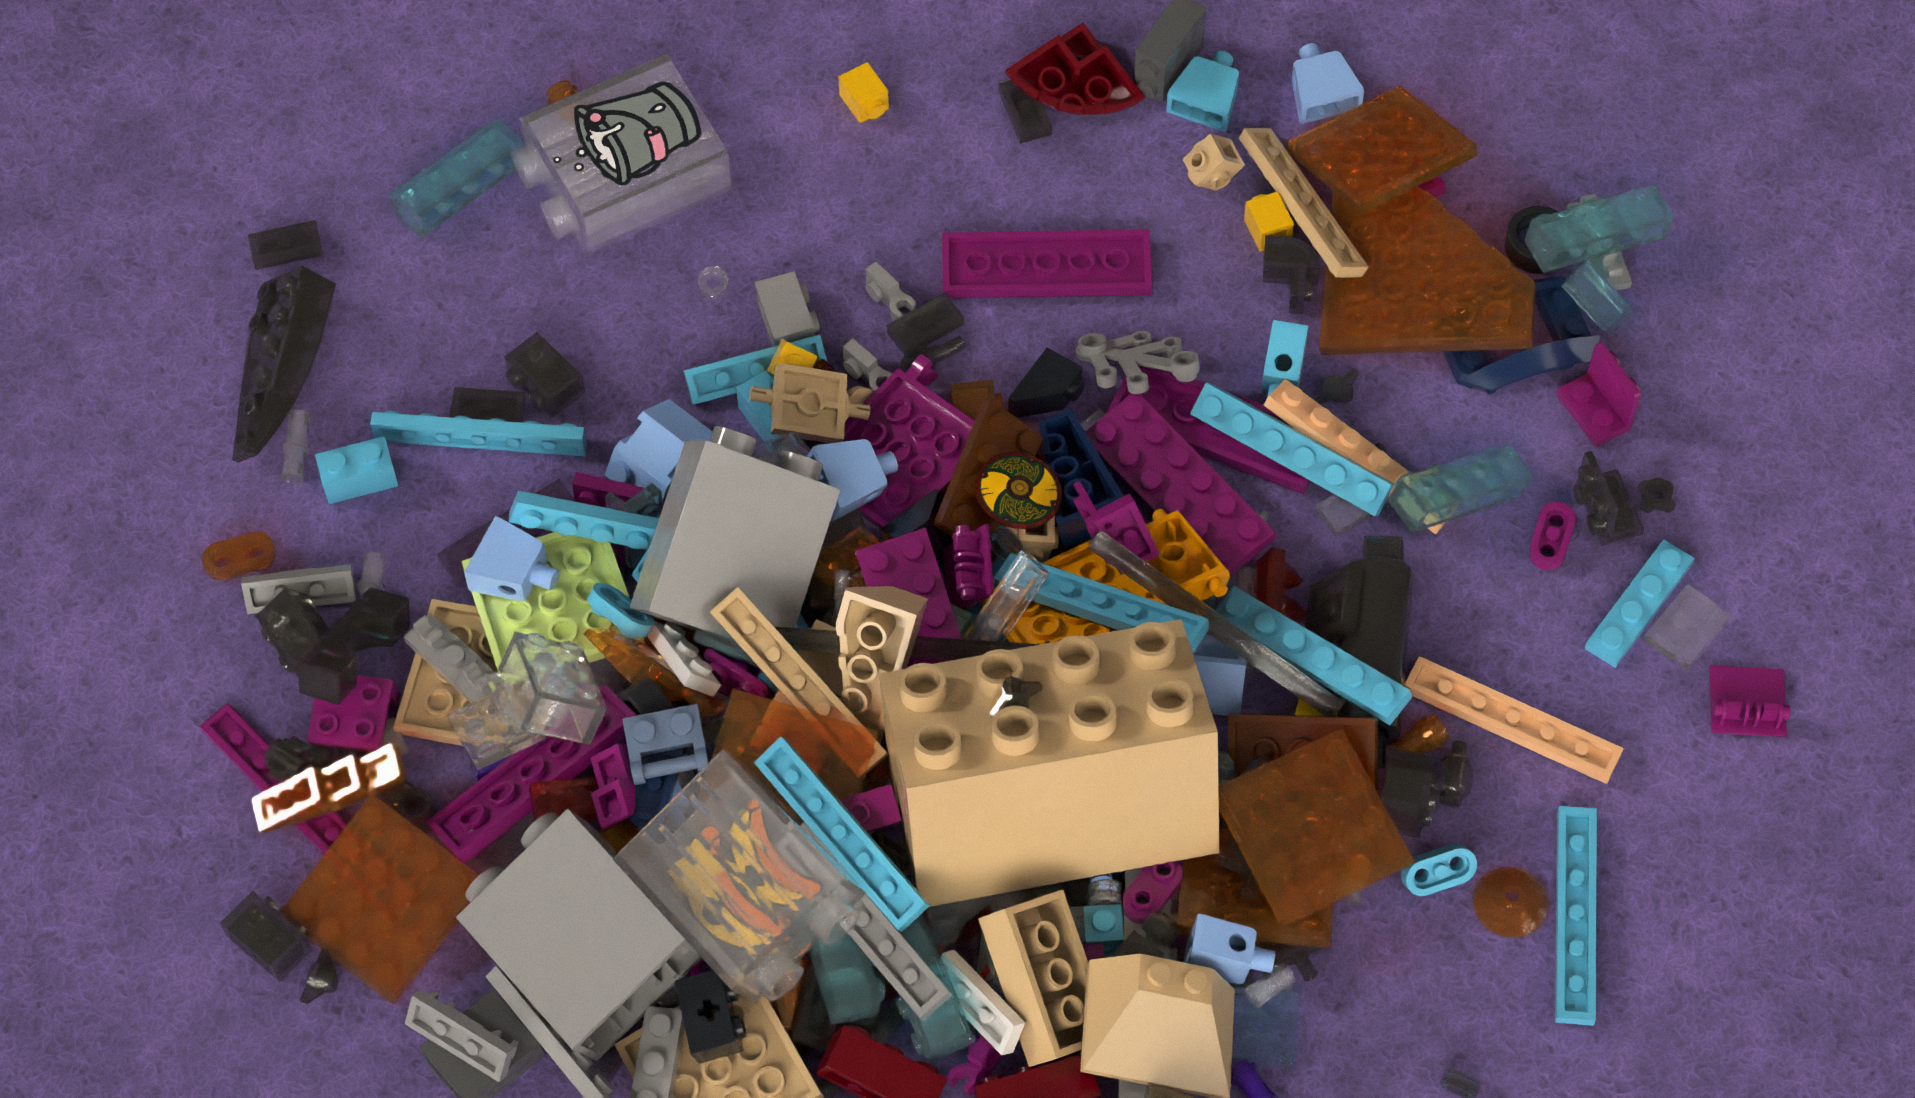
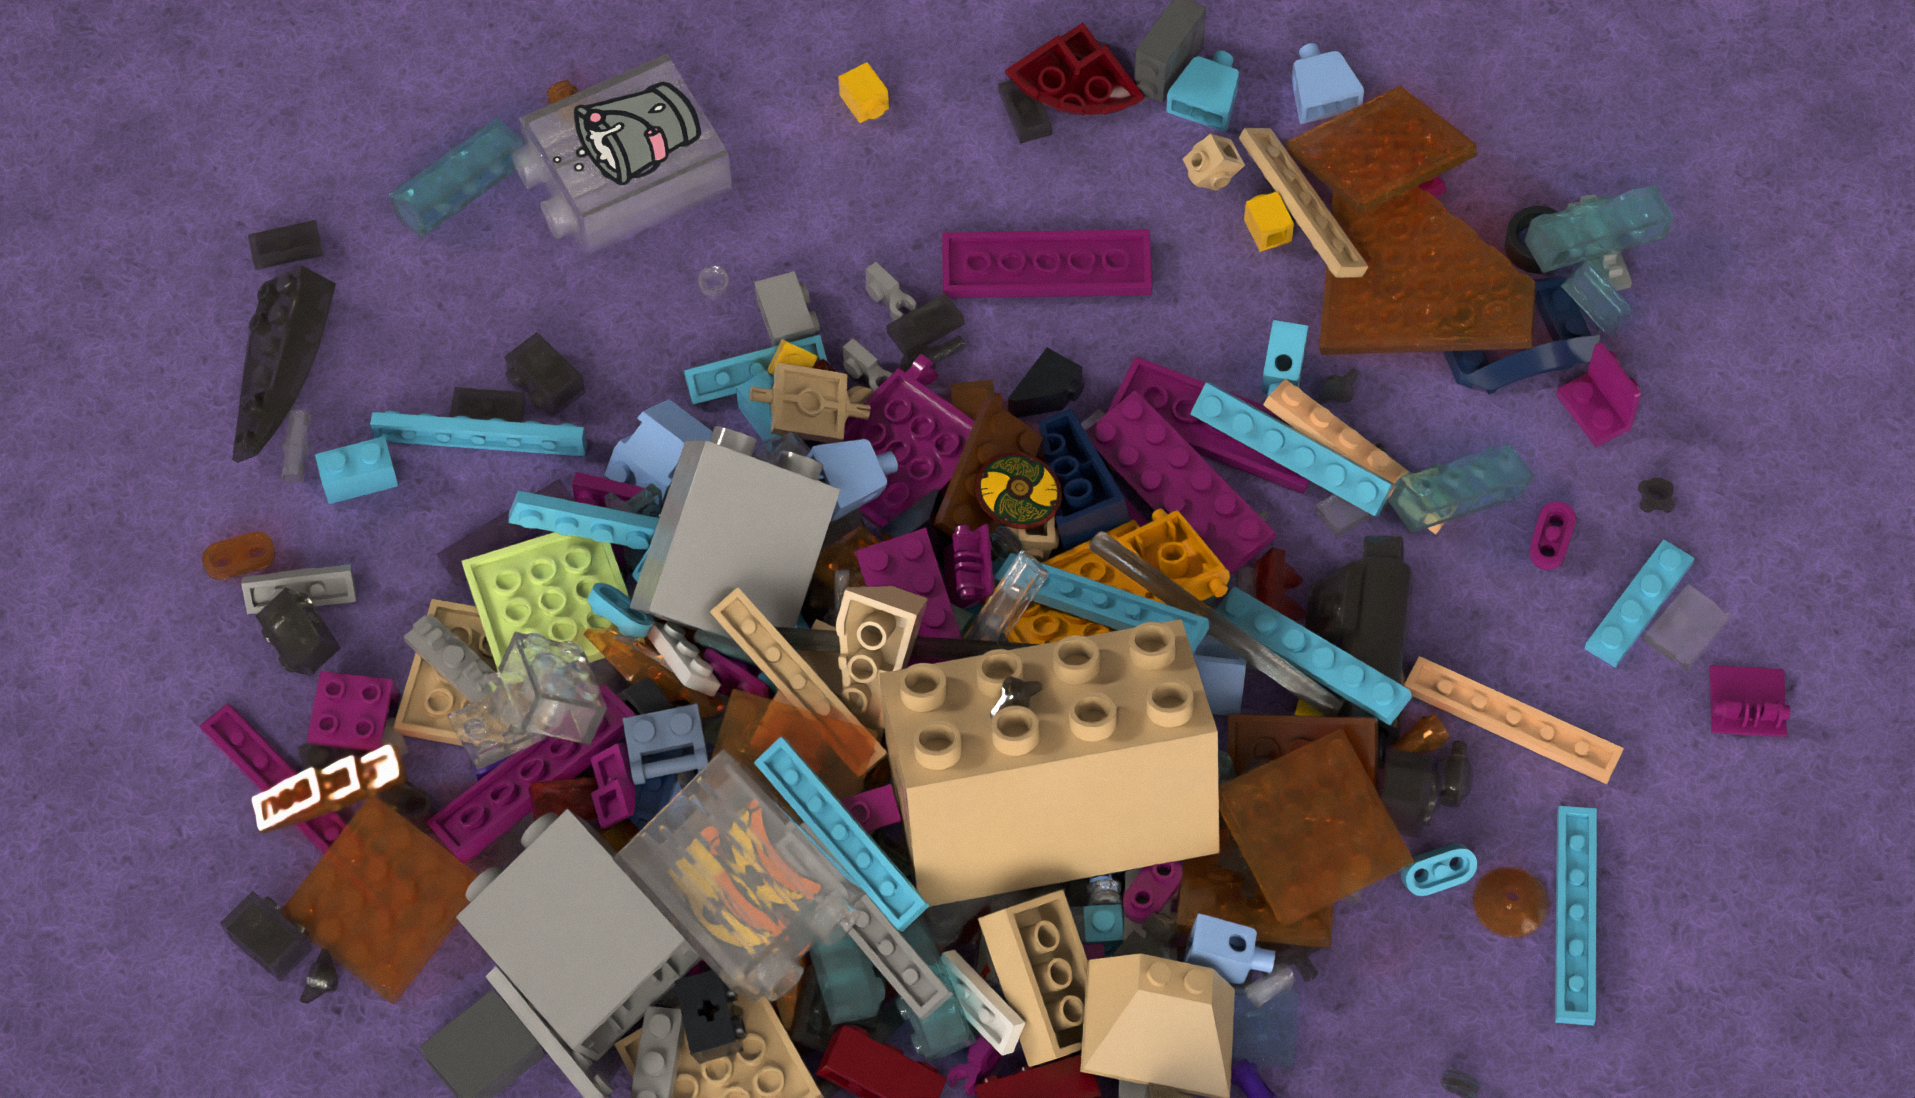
clear smoke gear [264,735,312,784] -> none
clear smoke arch [296,587,410,705] -> none
clear pin [356,552,387,601] -> none
light grey plate [405,989,519,1082] -> none
light blue torso [464,516,559,602] -> none
magenta bracket [1073,481,1160,575] -> none
light grey plant [1076,331,1200,394] -> none
clear smoke brick [1262,235,1320,314] -> none
clear smoke bracket [1573,451,1644,546] -> none

